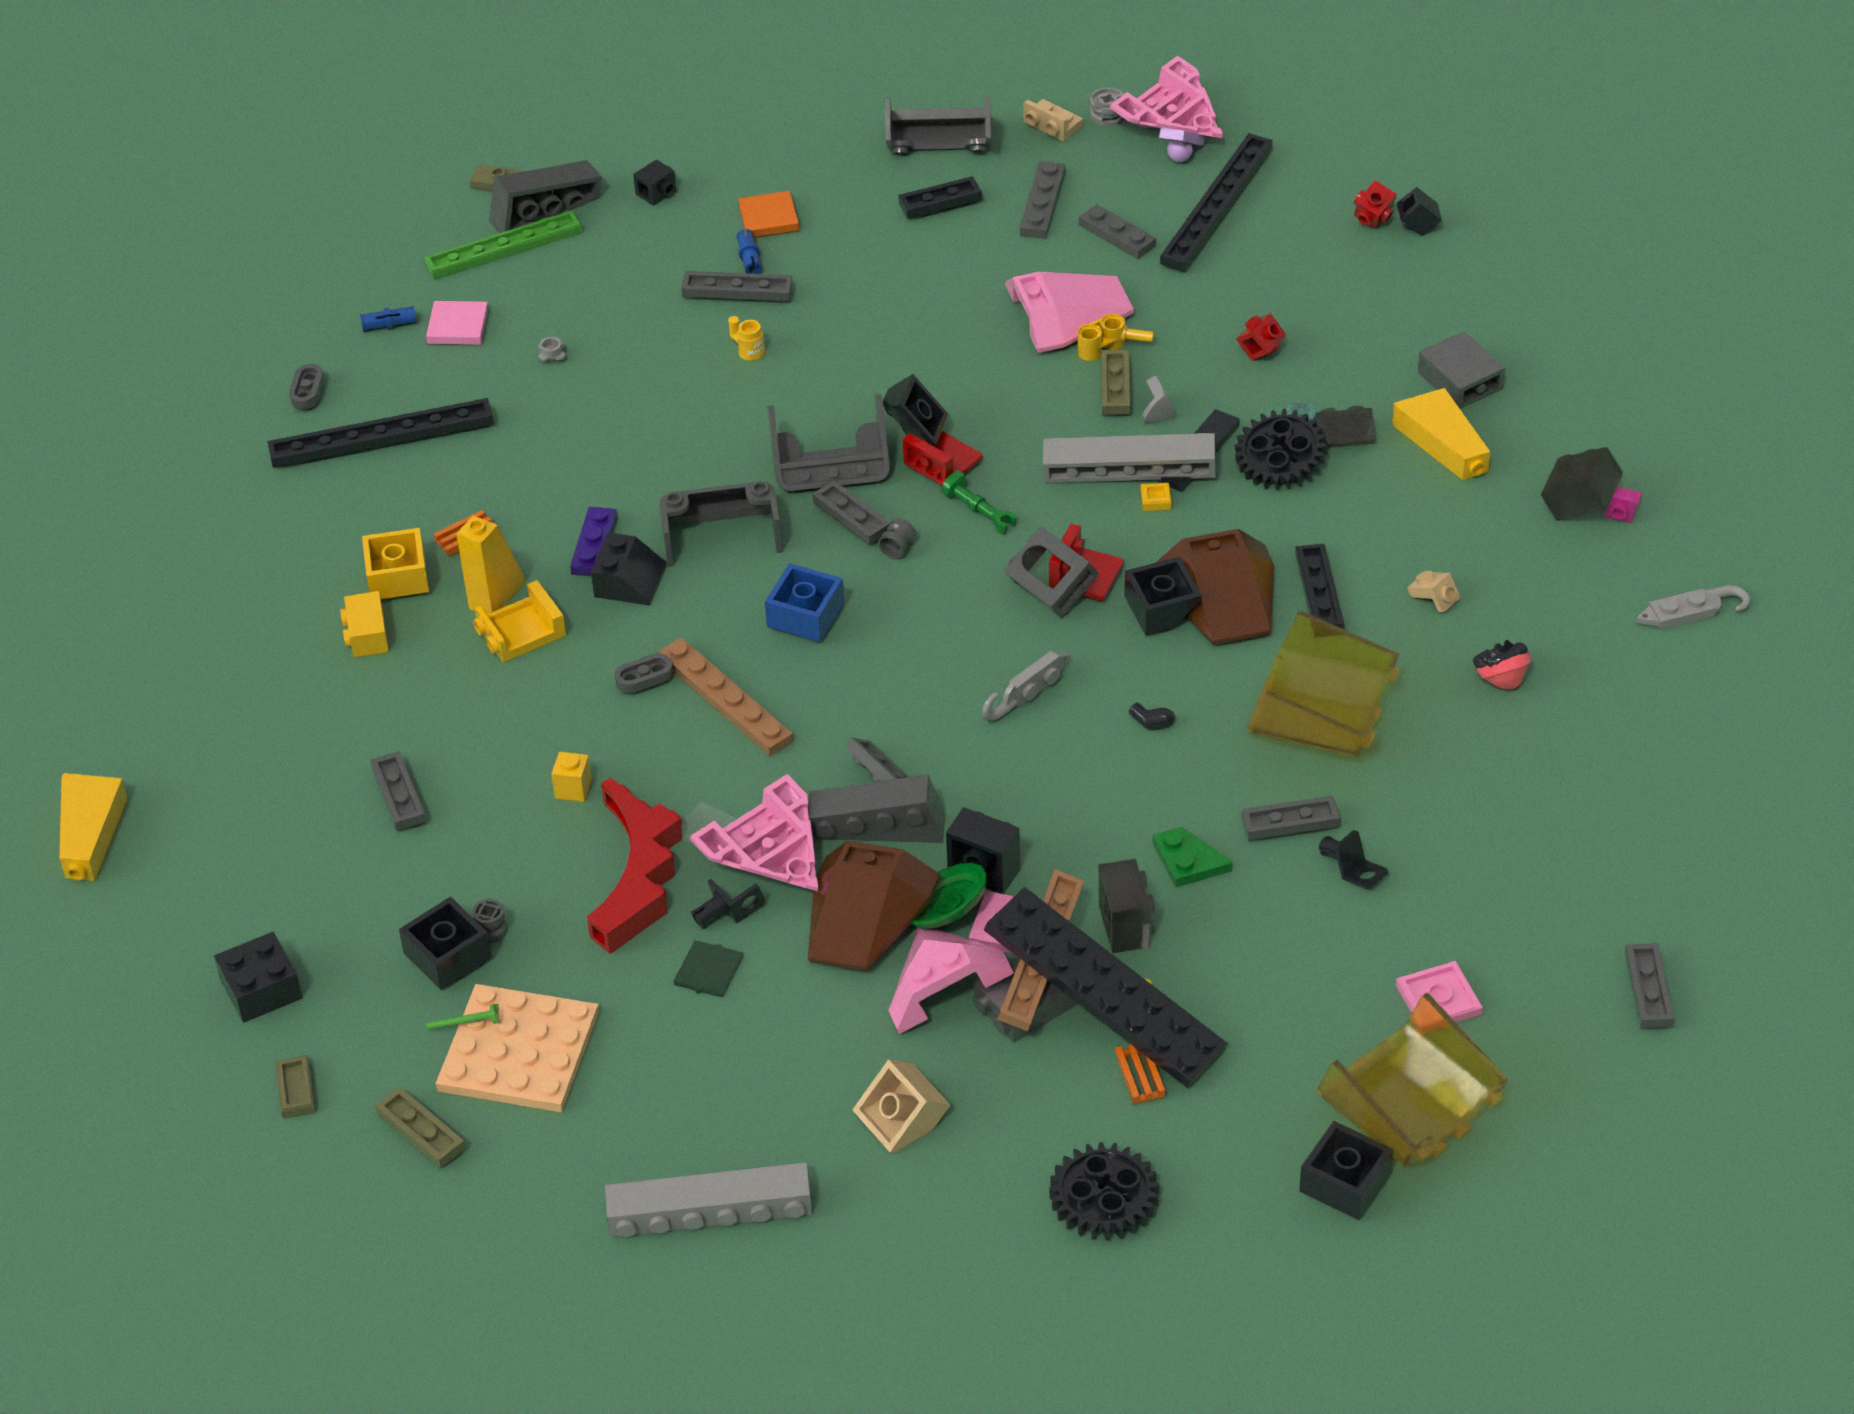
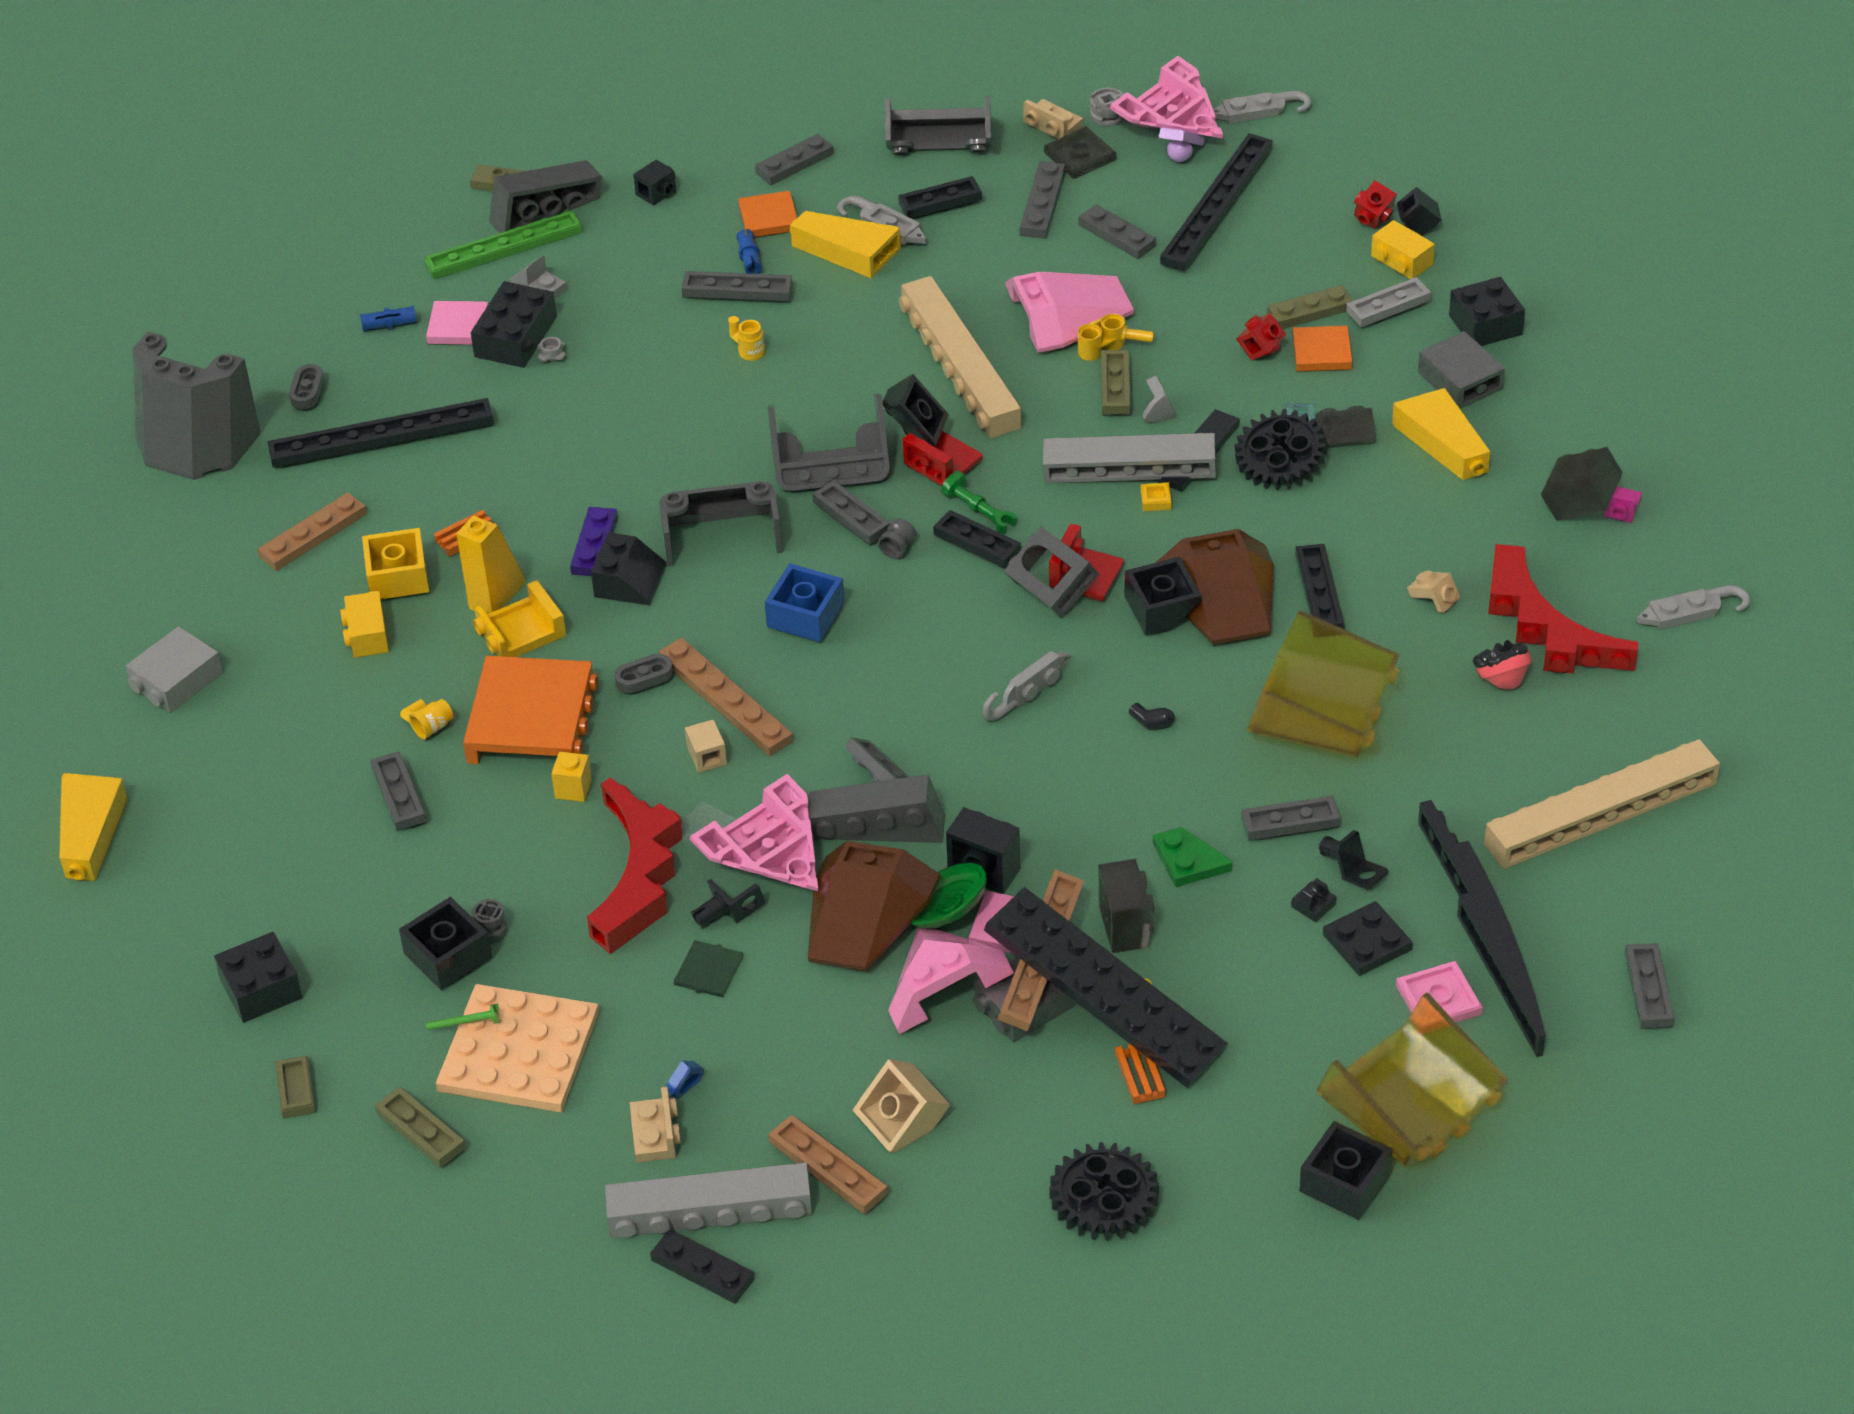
none -> light grey brick [125,626,223,713]
none -> dark grey windscreen [133,331,260,480]
none -> medium nougat plate [257,492,367,571]
none -> yellow piece [400,699,454,740]
none -> orange panel [463,656,598,764]
none -> black brick [470,281,557,368]
none -> light grey slope [509,255,567,299]
none -> tan bracket [629,1087,681,1163]
none -> black plate [650,1229,755,1304]
none -> blue tile [666,1061,704,1098]
none -> tan brick [685,720,727,773]
none -> dark grey plate [755,134,834,186]
none -> medium nougat plate [768,1114,888,1215]
none -> yellow slope [790,211,901,278]
none -> light grey plate [837,195,926,245]
none -> tan brick [899,276,1021,439]
none -> black plate [933,510,1021,568]
none -> clear smoke tile [1044,126,1117,179]
none -> light grey plate [1213,91,1311,124]
none -> olive plate [1267,285,1353,329]
none -> black tile [1291,878,1336,923]
none -> orange tile [1292,326,1352,371]
none -> black plate [1323,901,1413,976]
none -> light grey plate [1346,277,1431,327]
none -> yellow brick [1371,220,1435,279]
none -> black slope [1418,800,1545,1057]
none -> black brick [1449,276,1525,346]
none -> tan brick [1484,739,1720,869]
none -> red arch [1488,544,1638,674]

